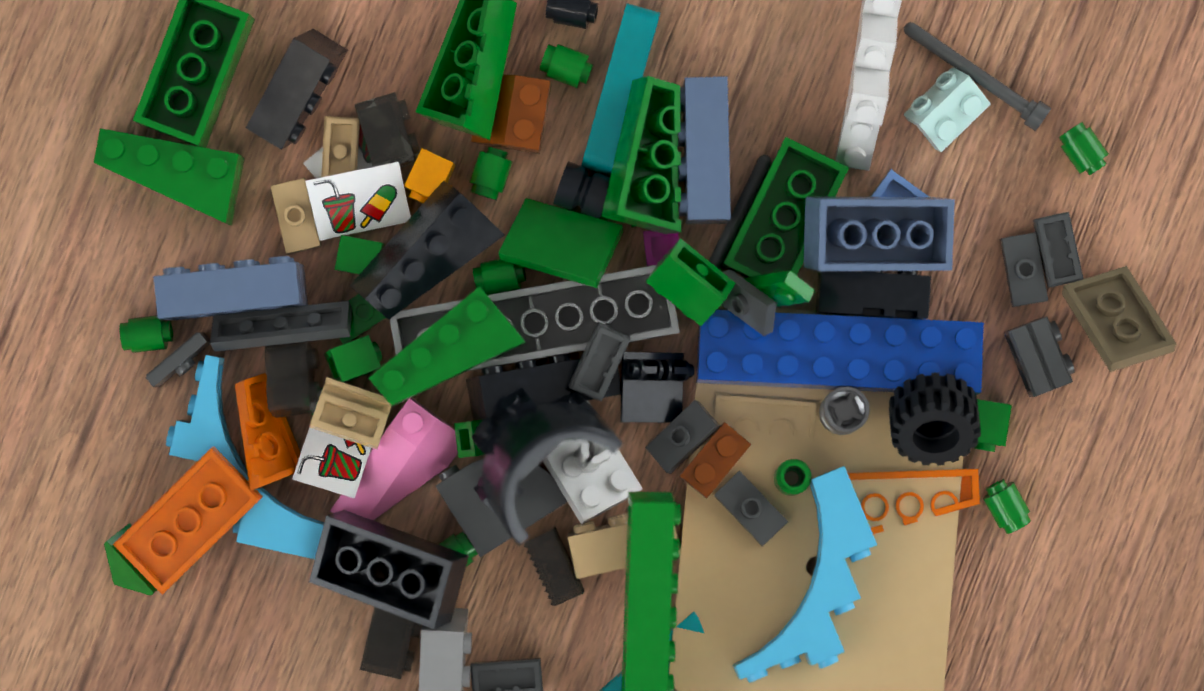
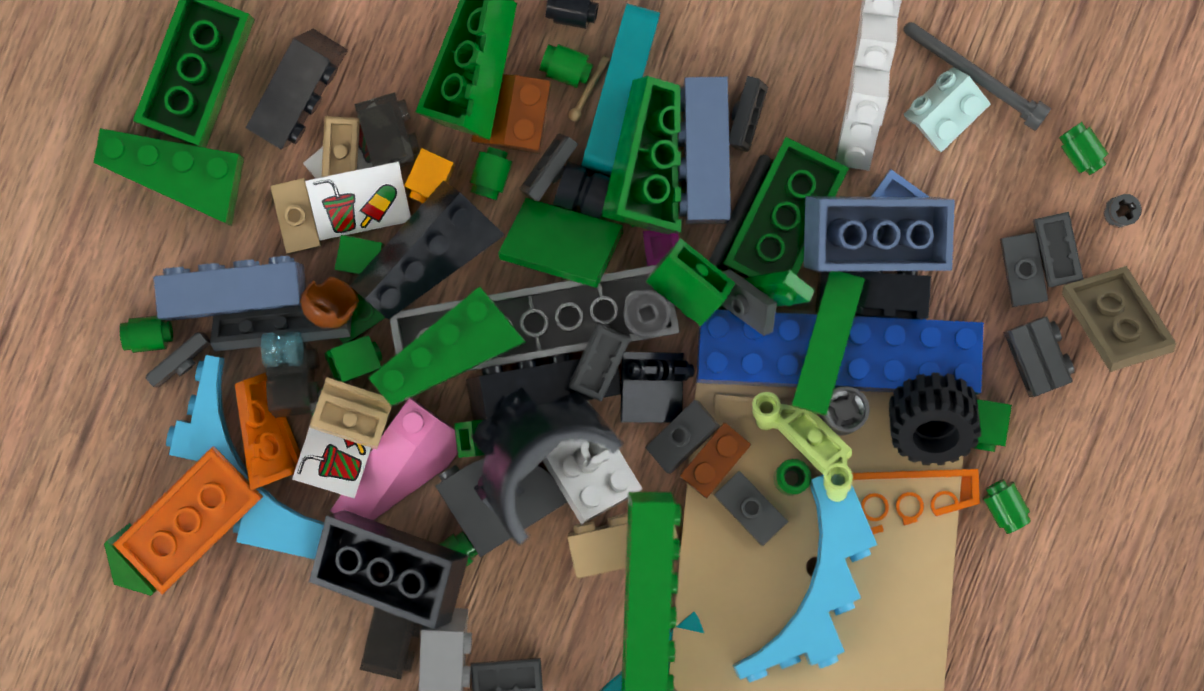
green brick [473,258,526,295] -> none
clear smoke brick [524,527,584,606] -> none
none -> clear light blue wheel [261,331,304,368]
none -> dark orange hair [300,277,359,328]
none -> dark grey plate [520,133,578,201]
none -> tan hinge [568,56,610,122]
none -> flat silver wheel [623,290,670,338]
none -> dark grey plate [729,76,768,152]
none -> yellowish green plate [752,392,853,502]
none -> green tile [791,271,865,416]
none -> dark grey bush [1103,194,1142,228]

